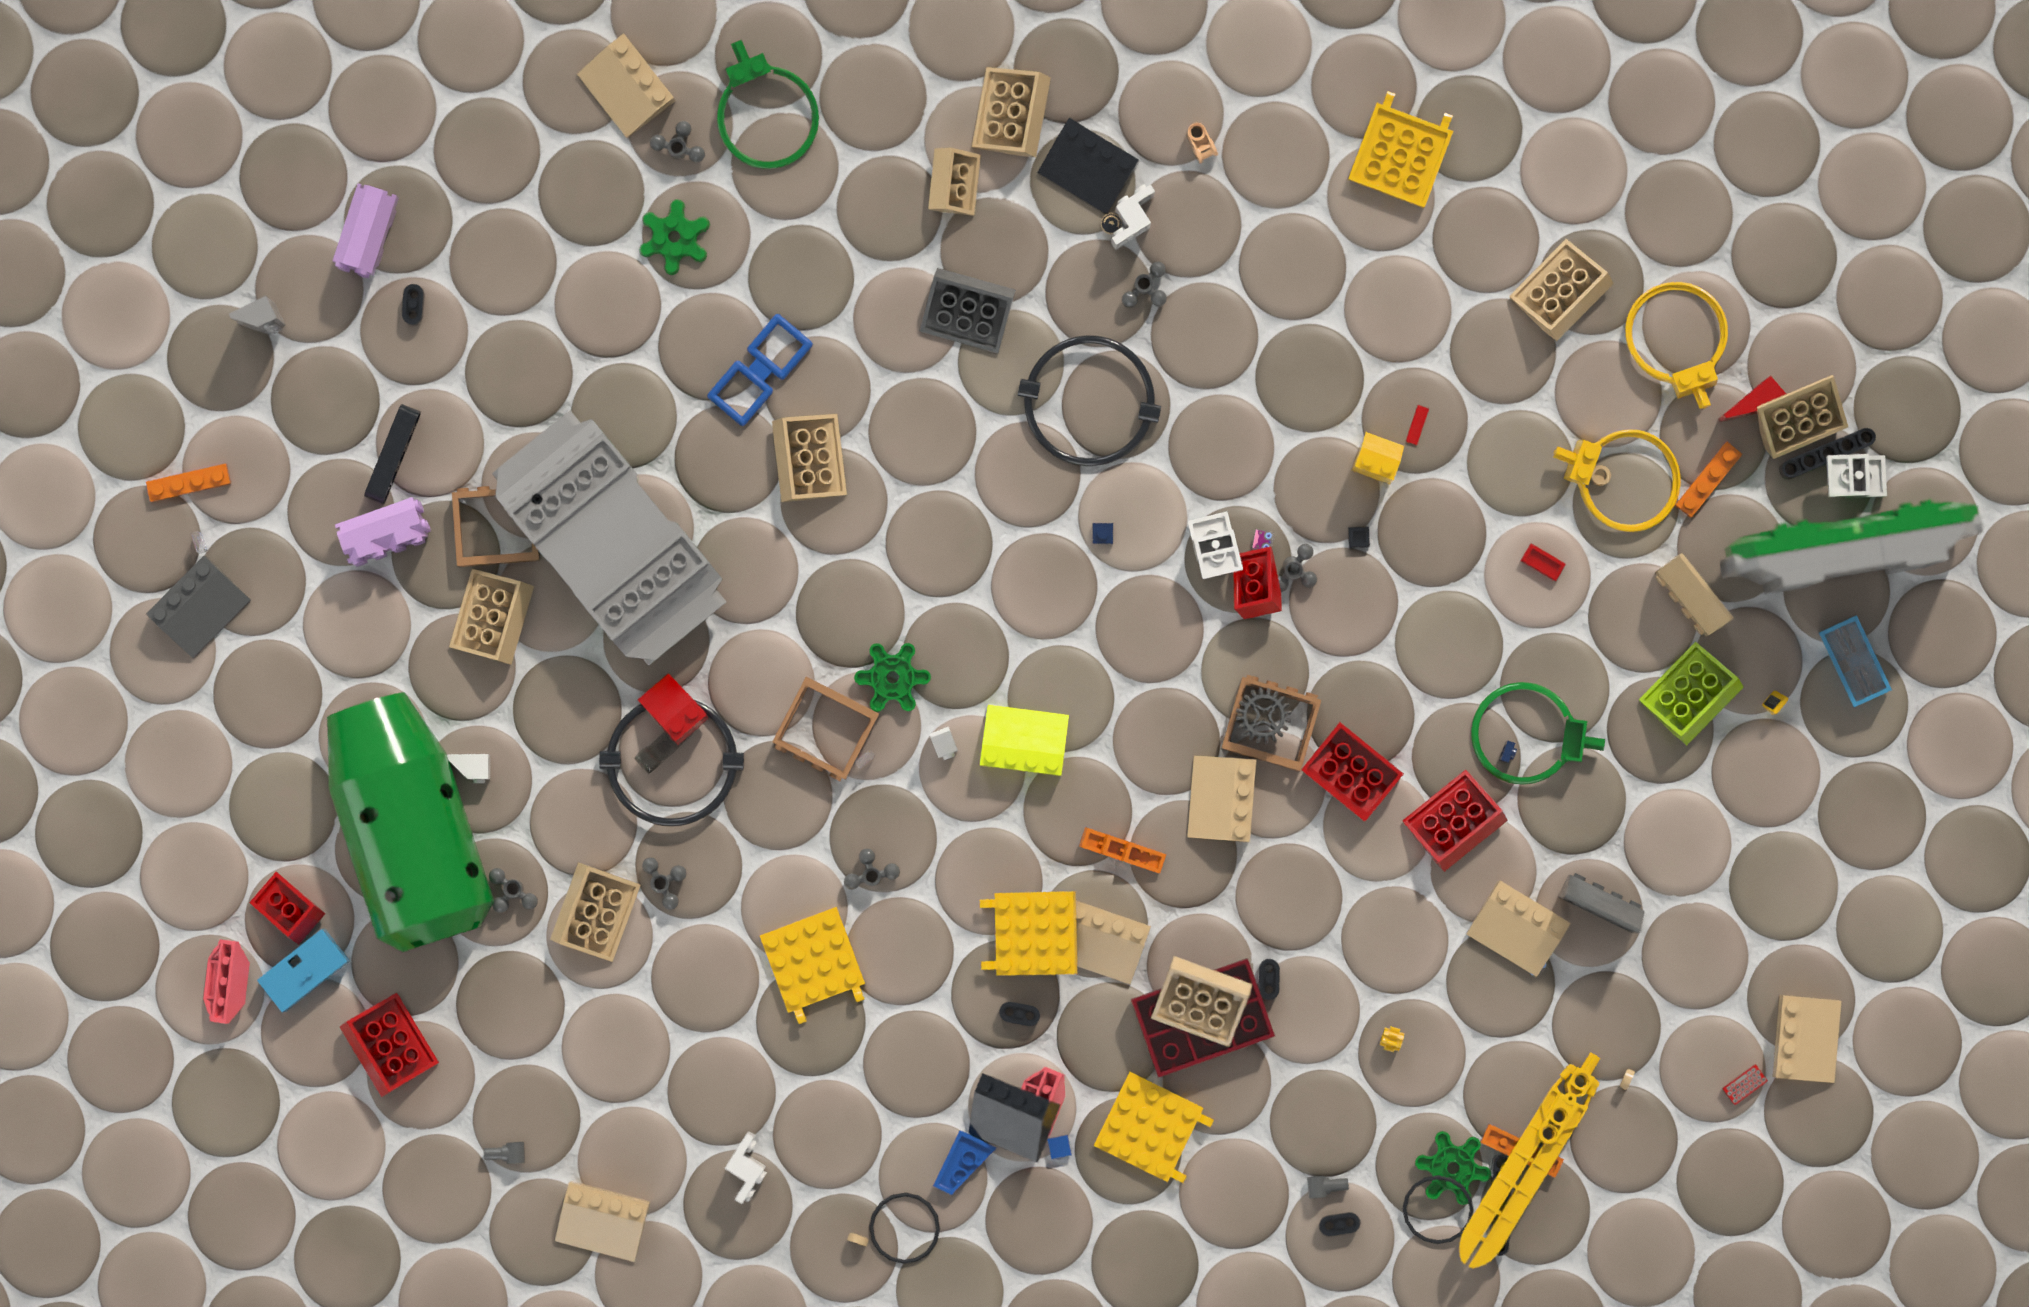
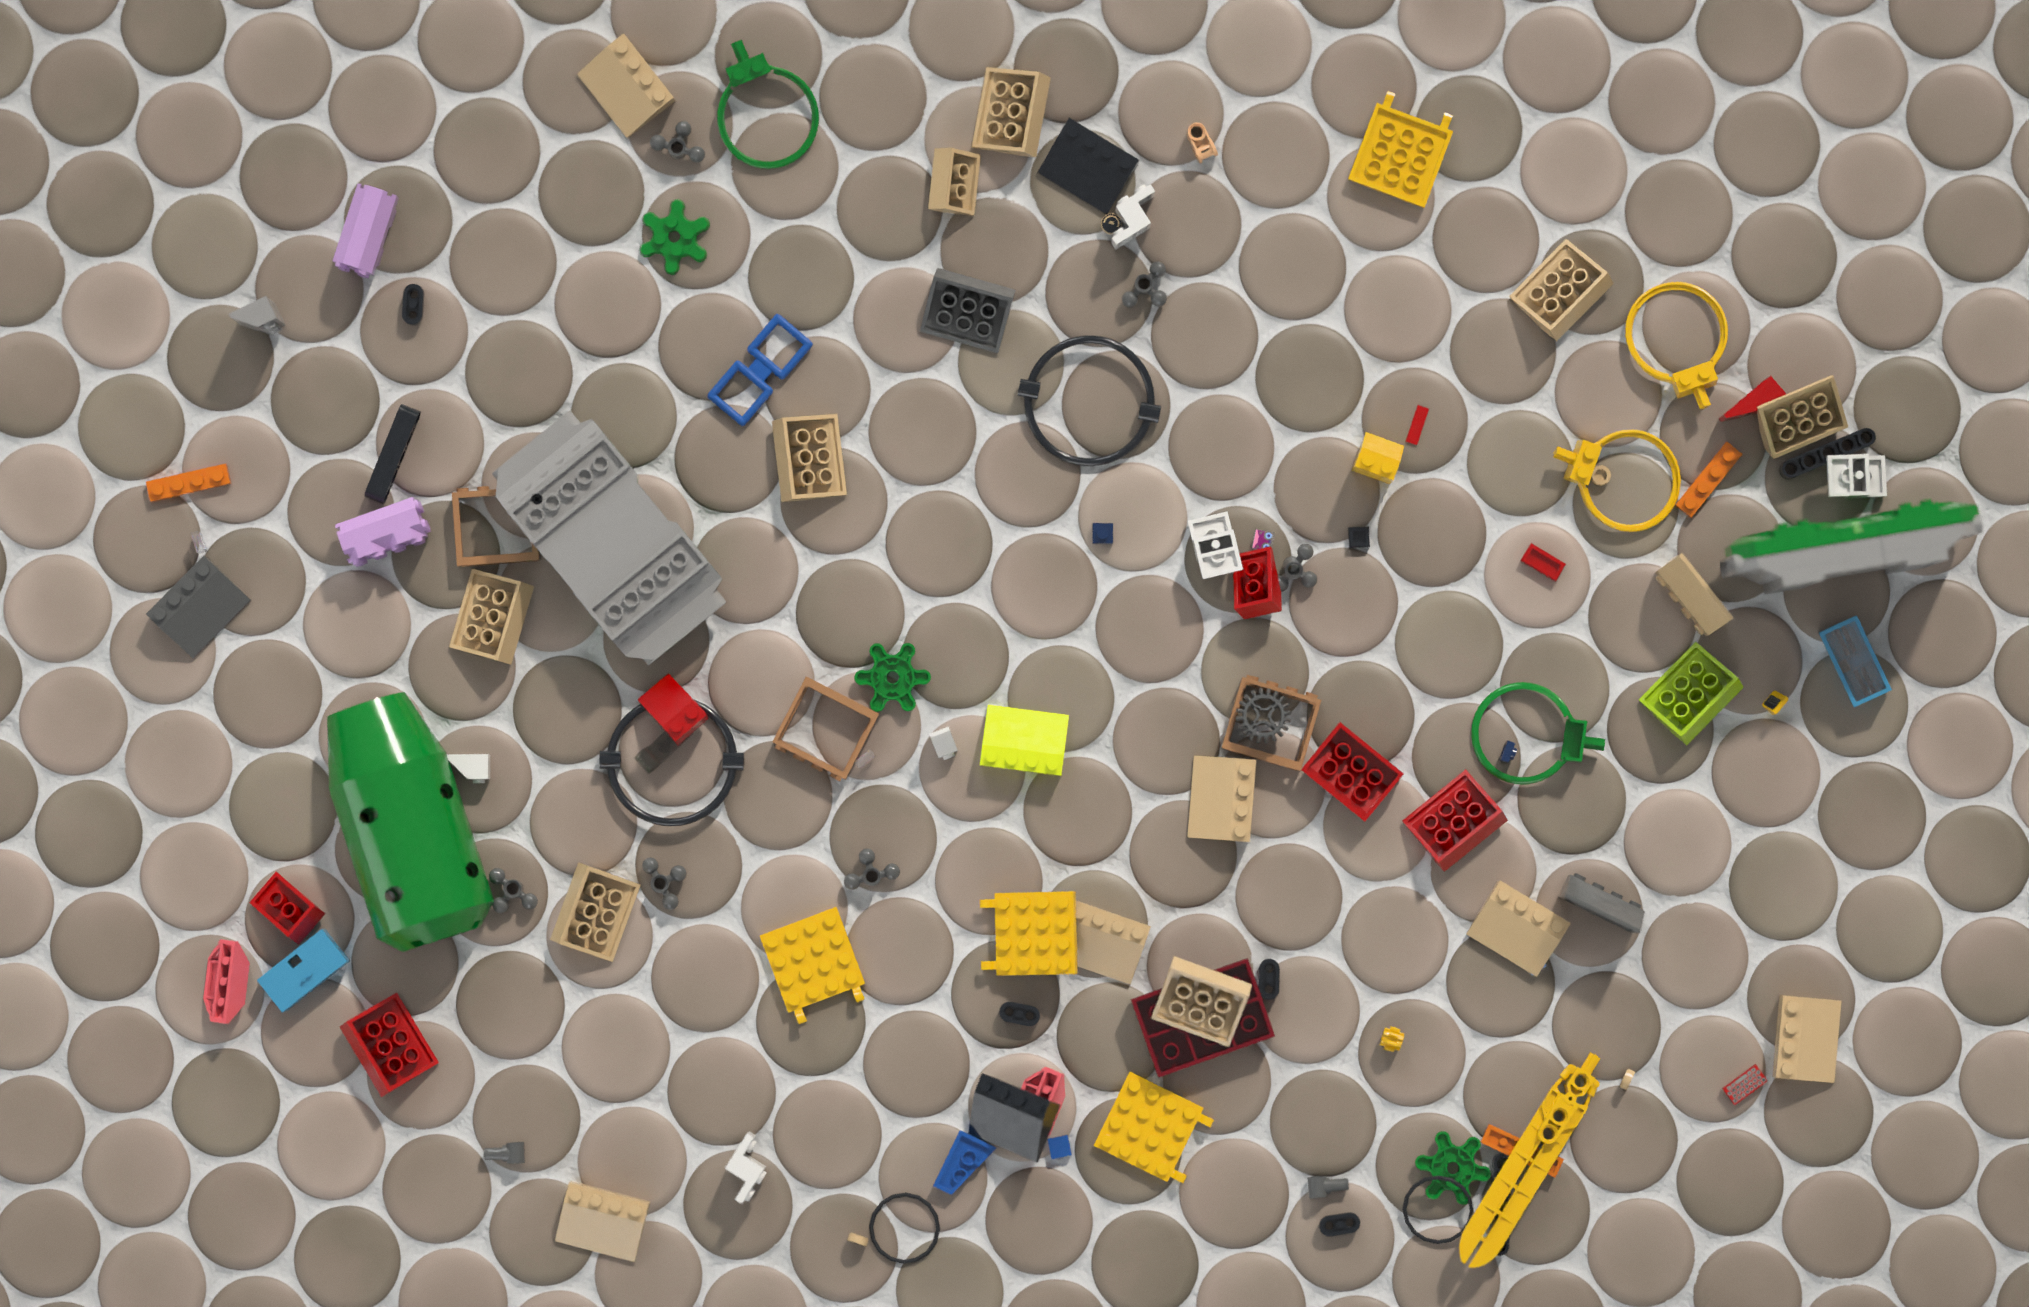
orange slope [1079,827,1167,874] -> none

